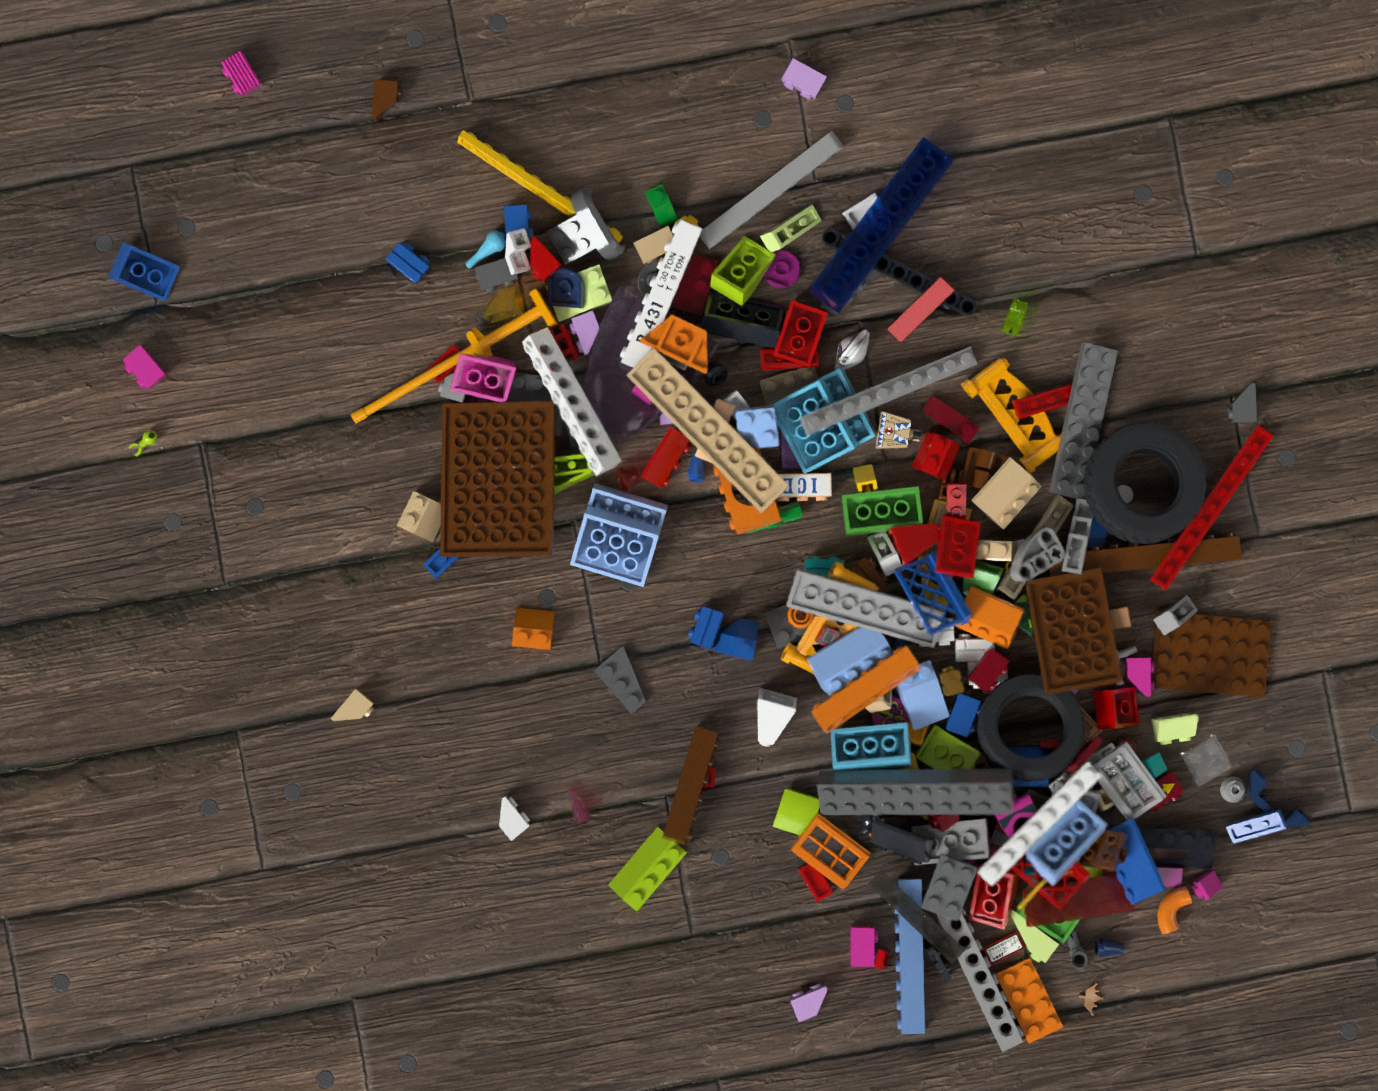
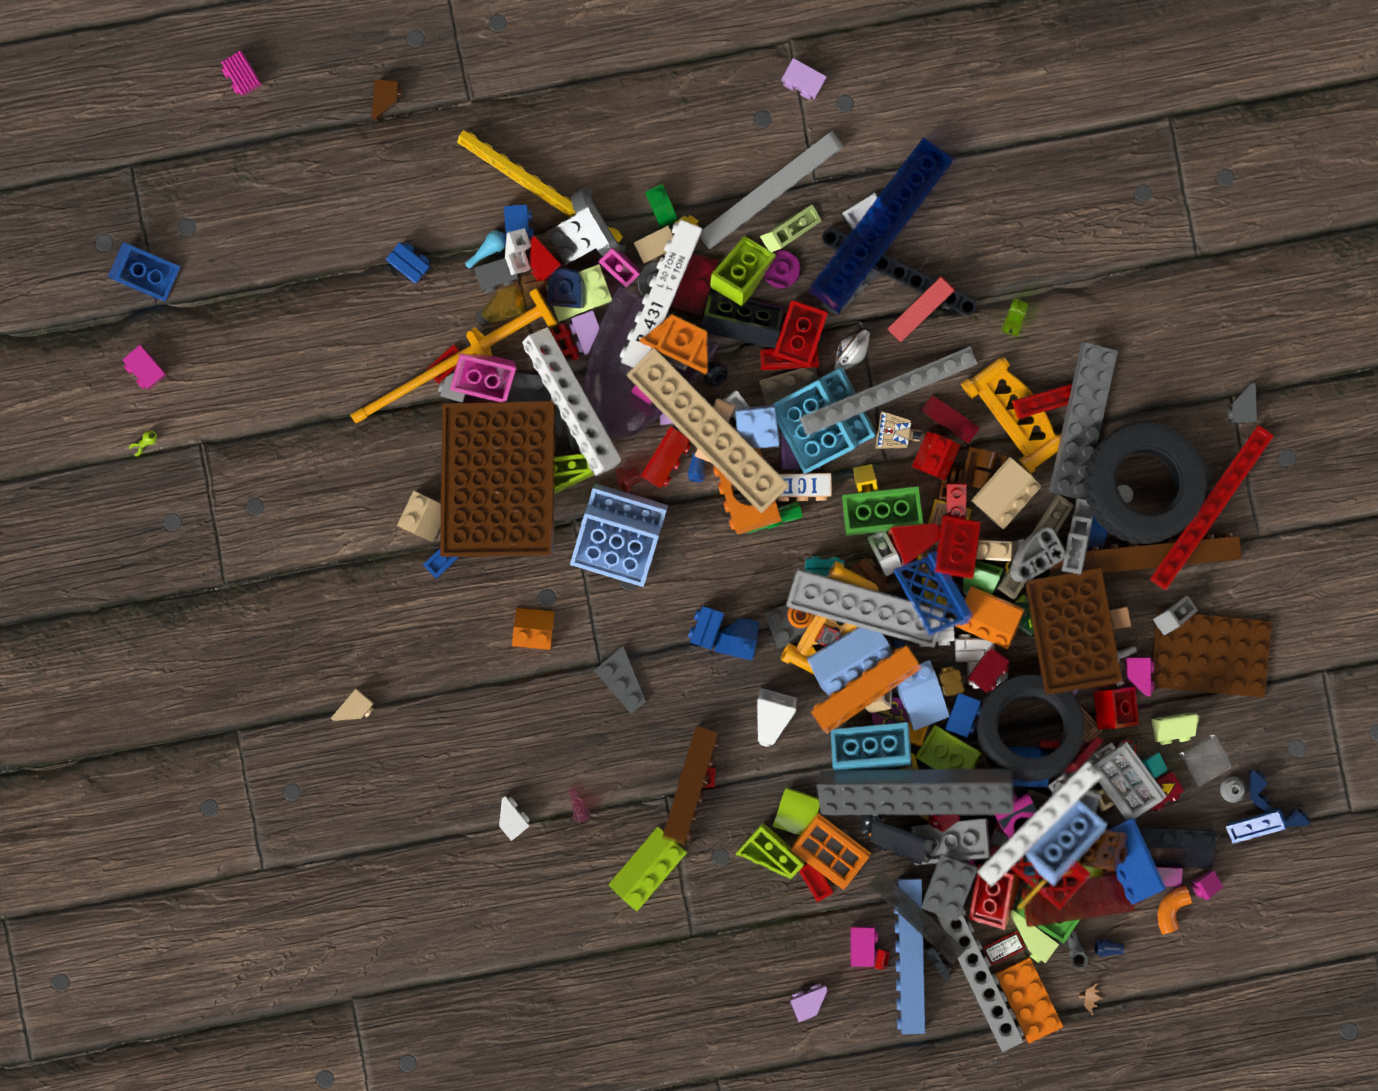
none -> dark pink slope [599,248,640,288]
none -> lime wedge [736,822,805,879]

